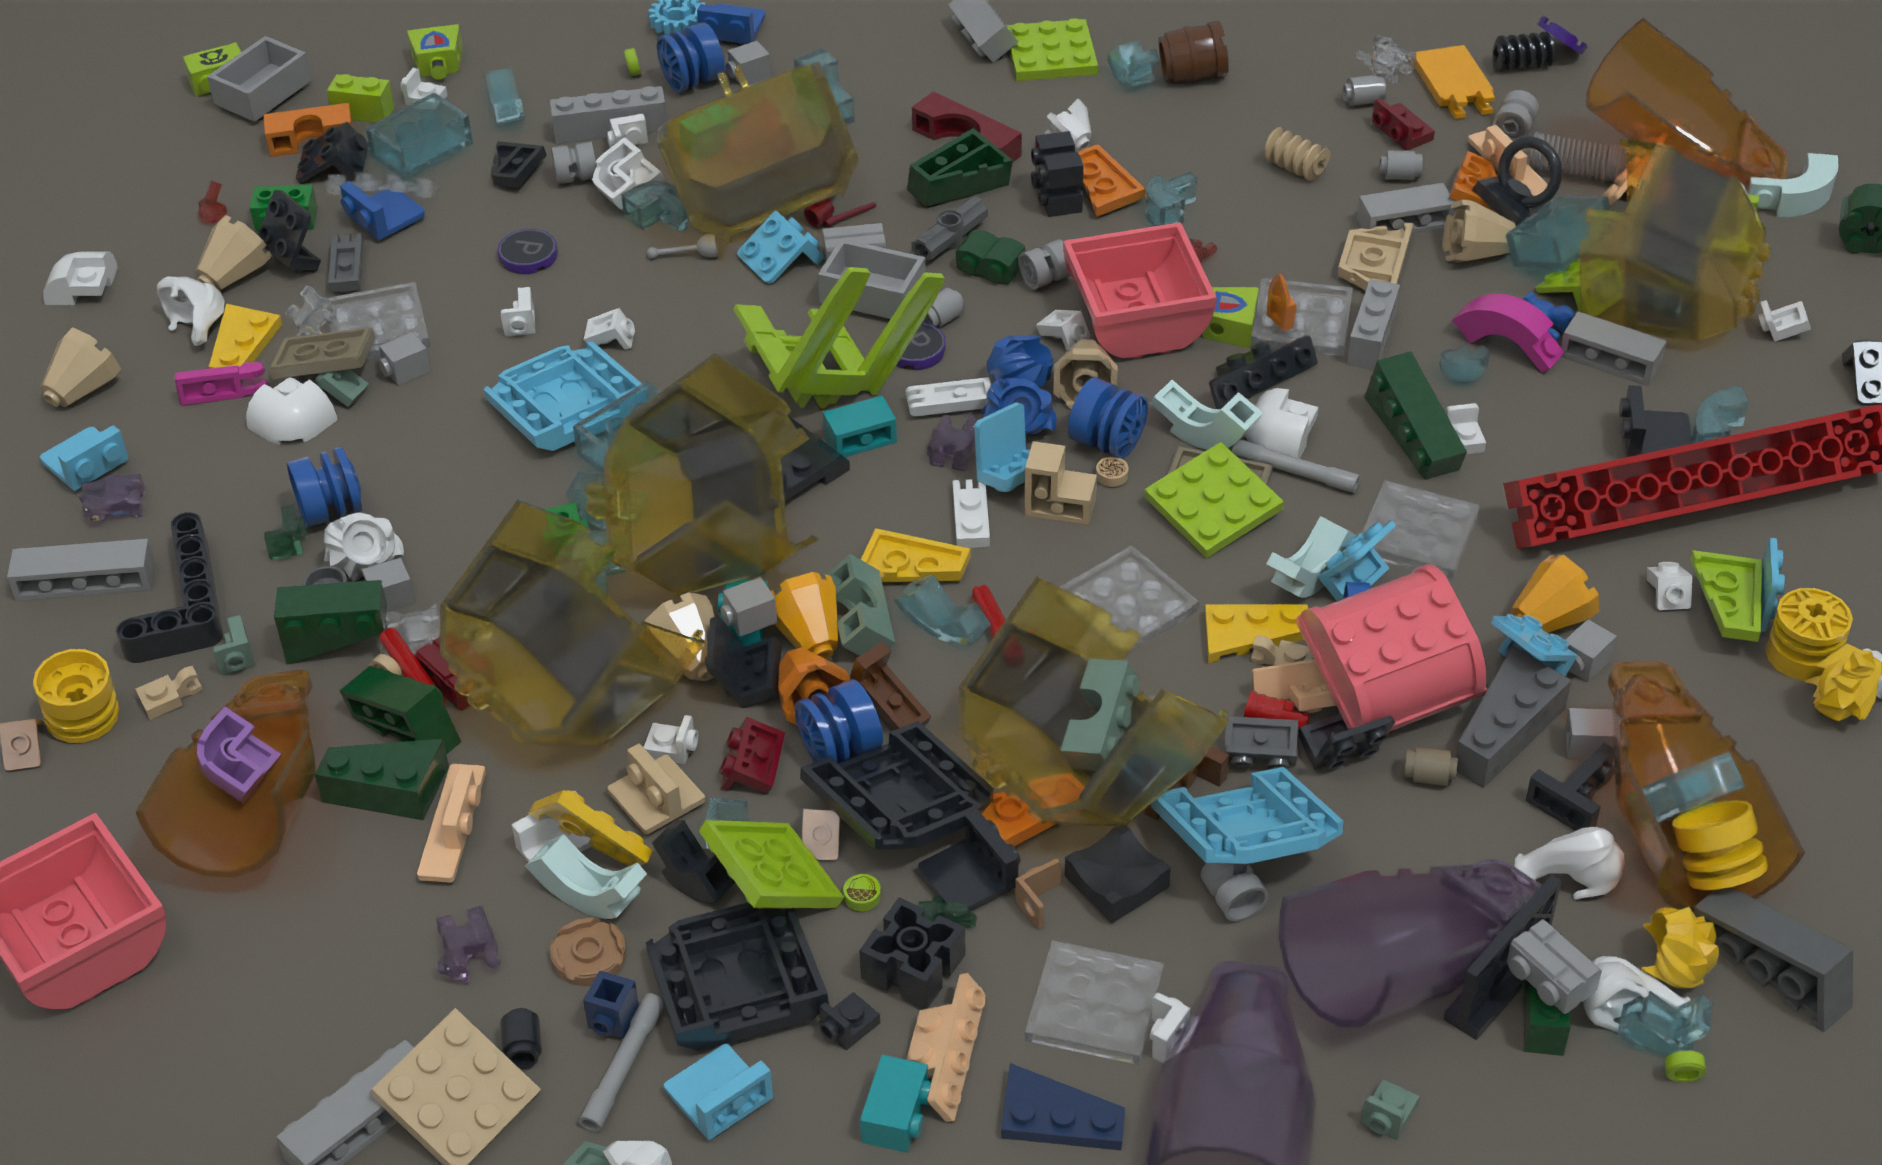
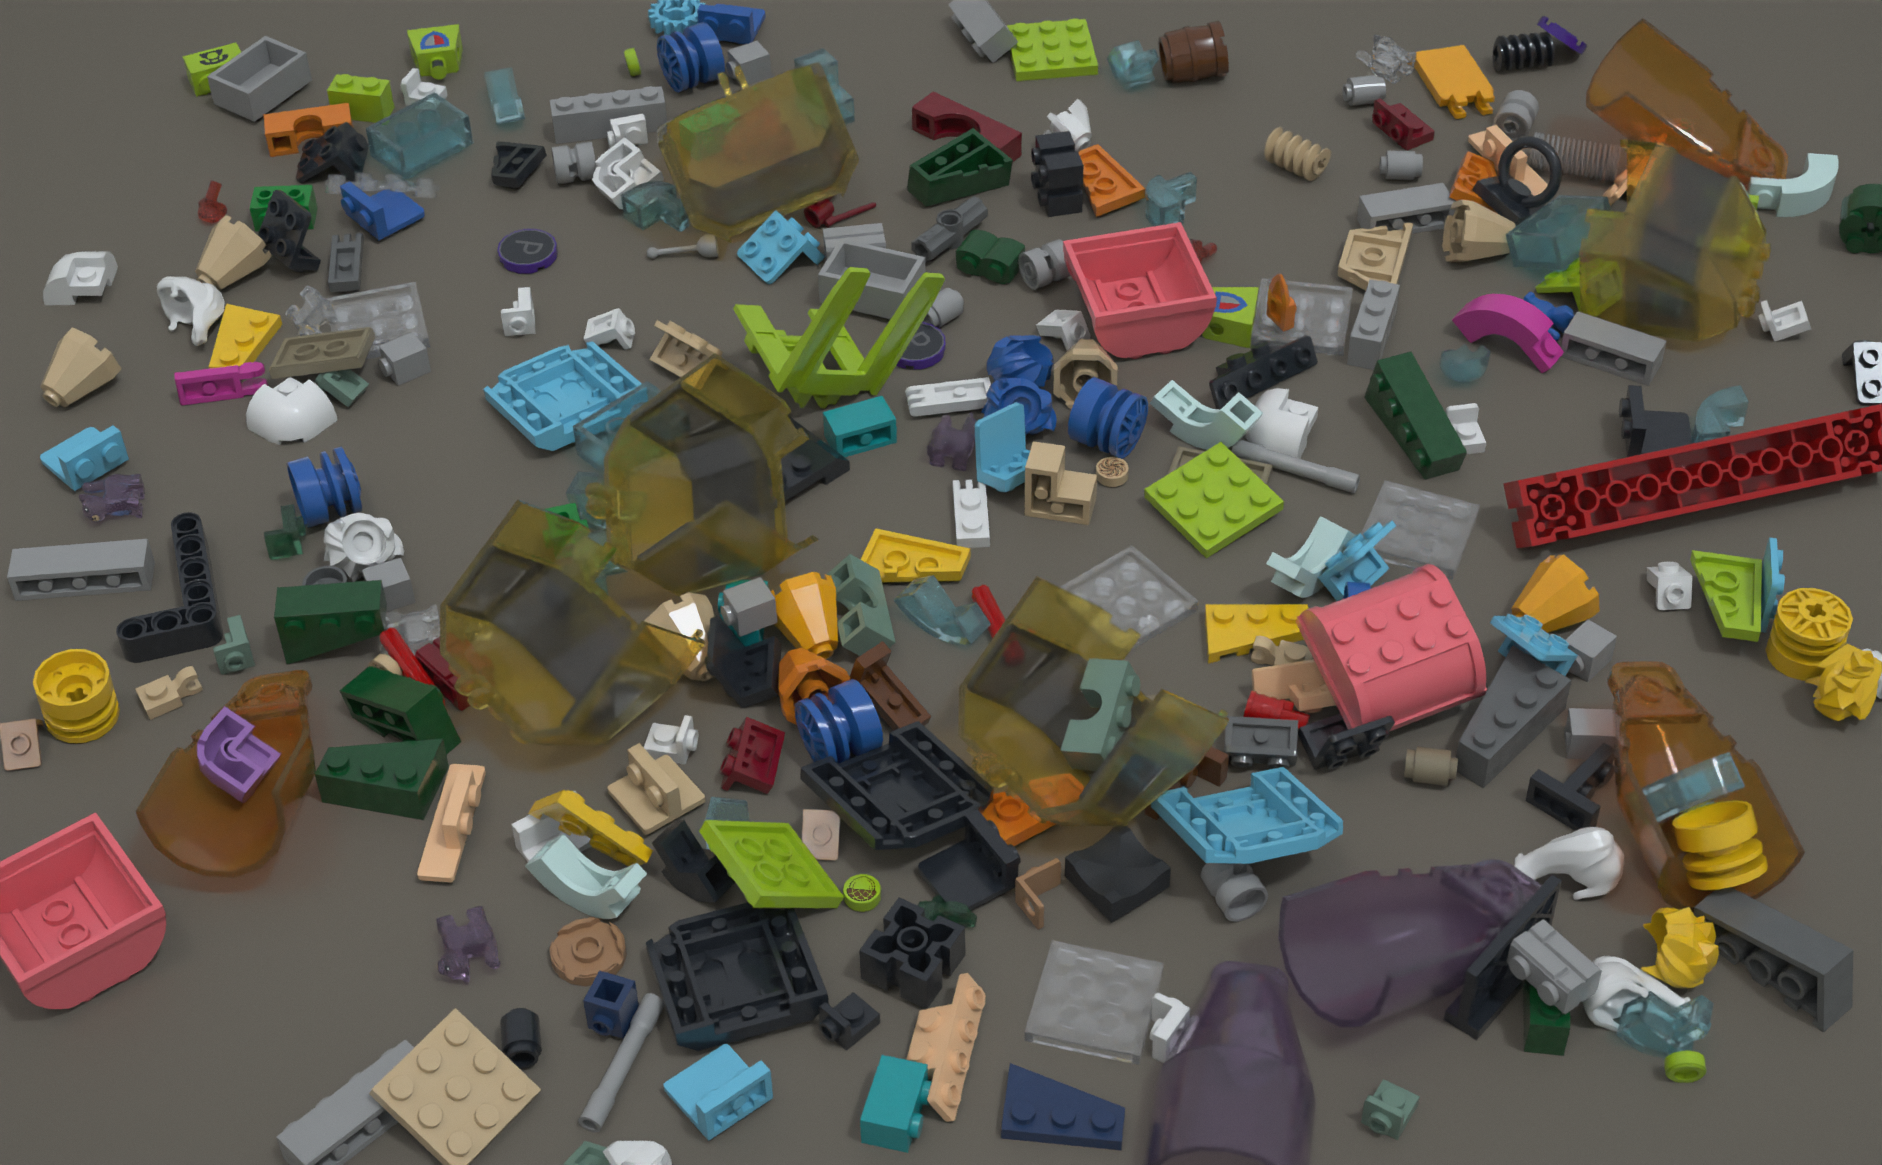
none -> tan bracket [650,320,730,388]

